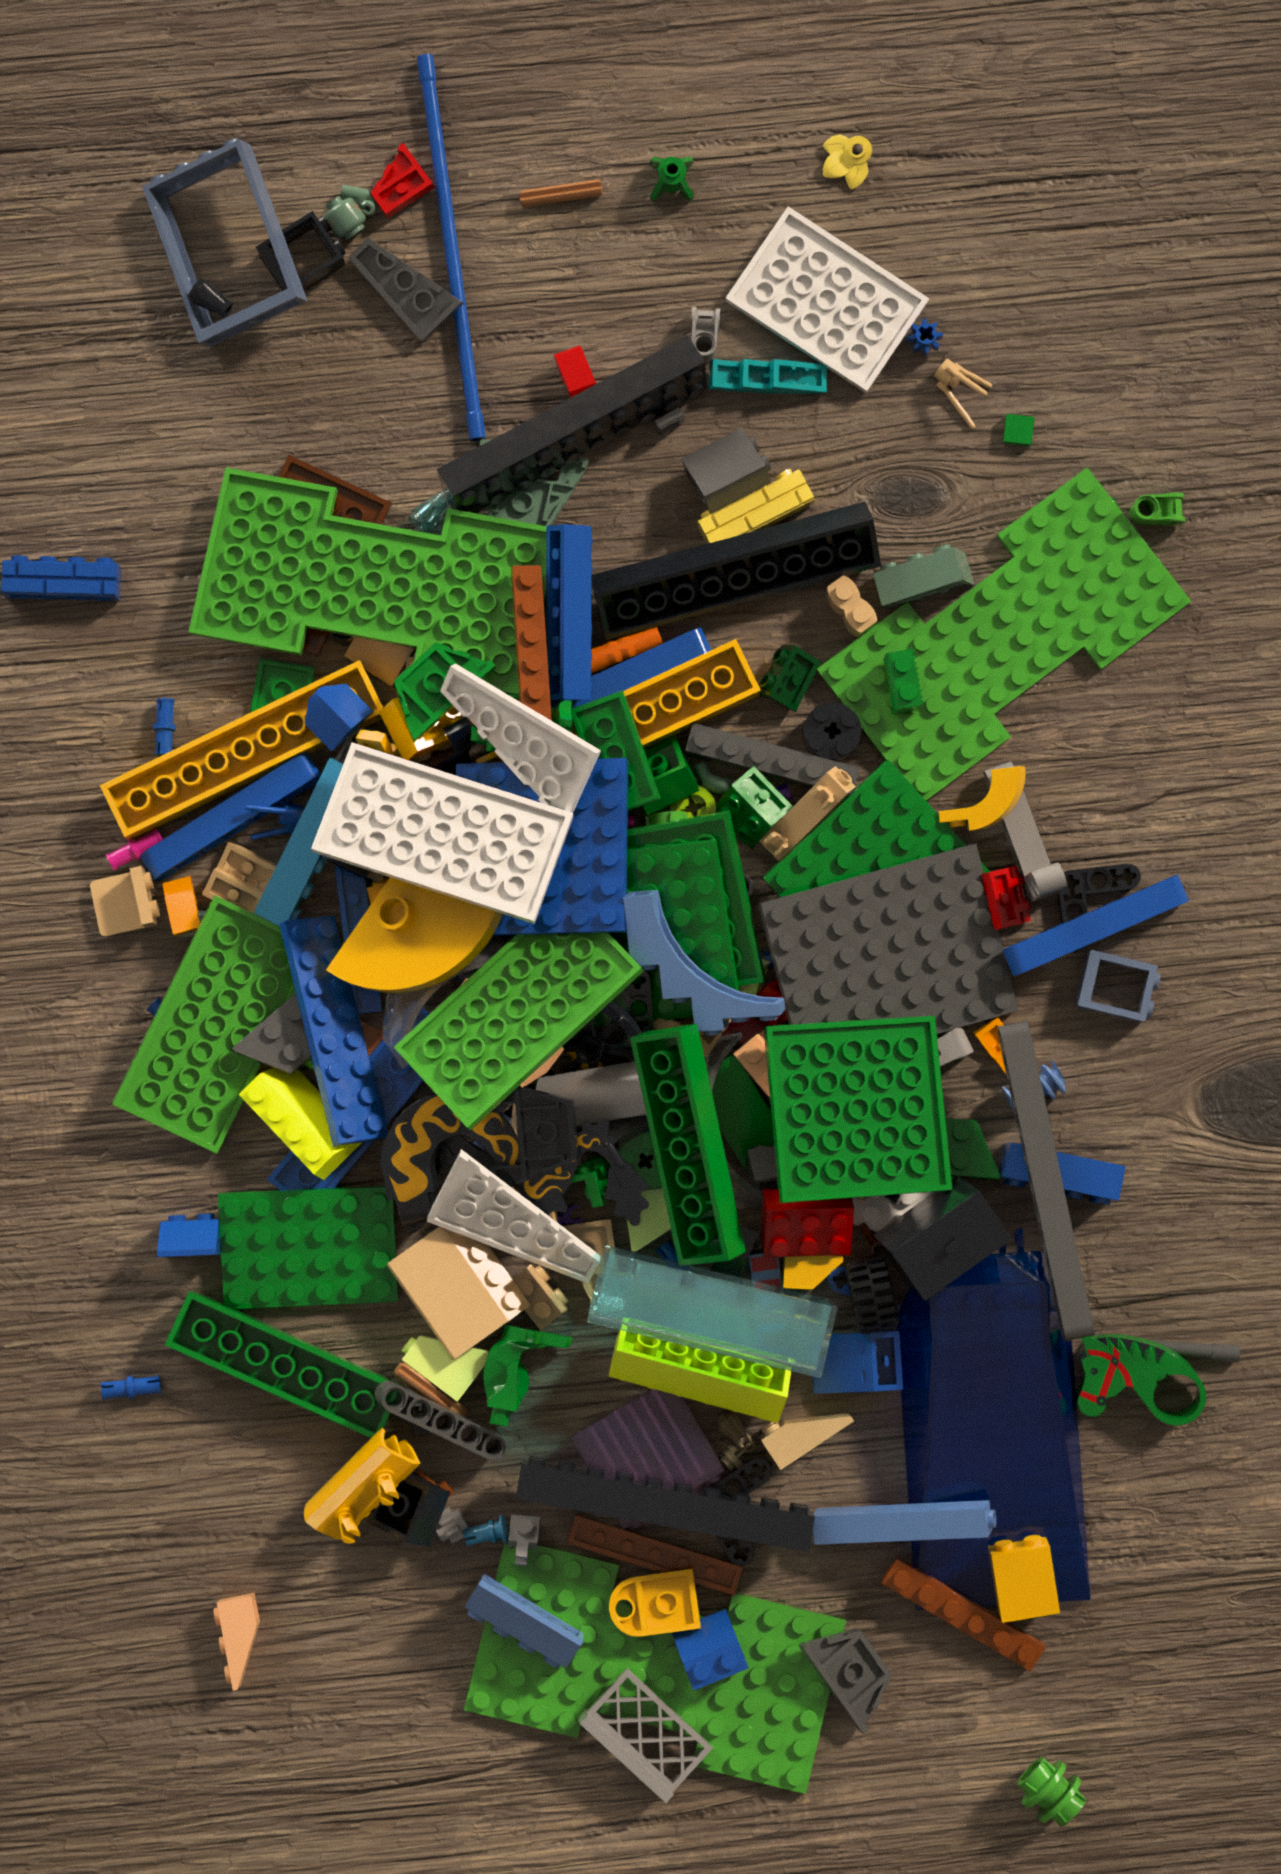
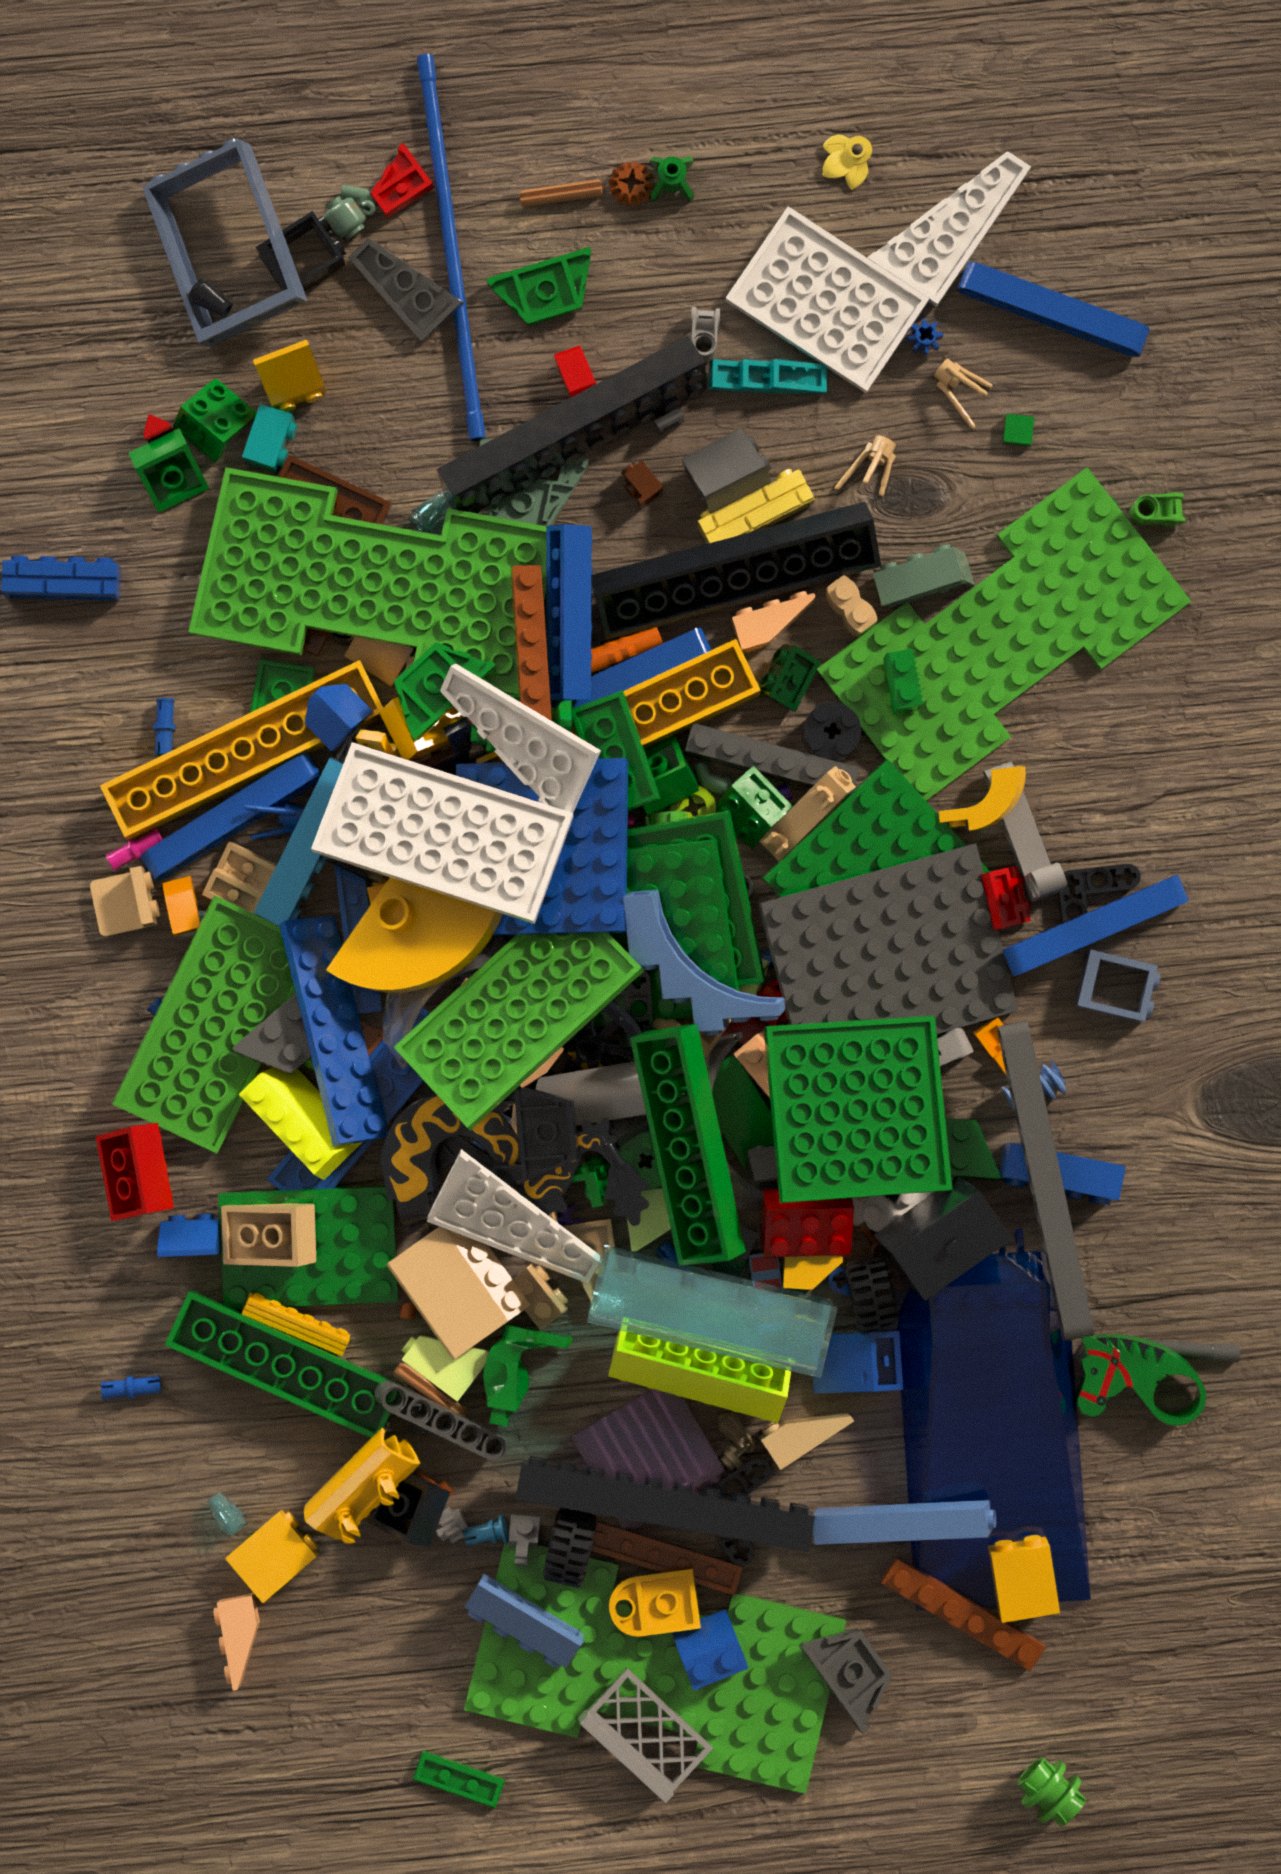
none -> red brick [95,1123,174,1222]
none -> green slope [128,428,209,513]
none -> red slope [143,414,173,443]
none -> green bracket [173,379,257,463]
none -> clear light blue cone [207,1492,247,1537]
none -> tan slope [221,1203,316,1267]
none -> yellow brick [225,1510,319,1603]
none -> teal brick [242,404,298,474]
none -> yellow piece [242,1292,350,1356]
none -> yellow slope [253,339,327,412]
none -> dark orange hand [399,1302,418,1320]
none -> green tile [412,1750,505,1809]
none -> green wing [486,247,591,327]
none -> black tyre [543,1508,597,1588]
none -> dark orange gear [609,161,654,206]
none -> reddish brown brick [621,461,663,510]
none -> light nougat slope [731,591,815,654]
none -> tan plant [835,435,896,497]
none -> white wing [867,151,1031,307]
none -> blue beam [957,262,1150,357]

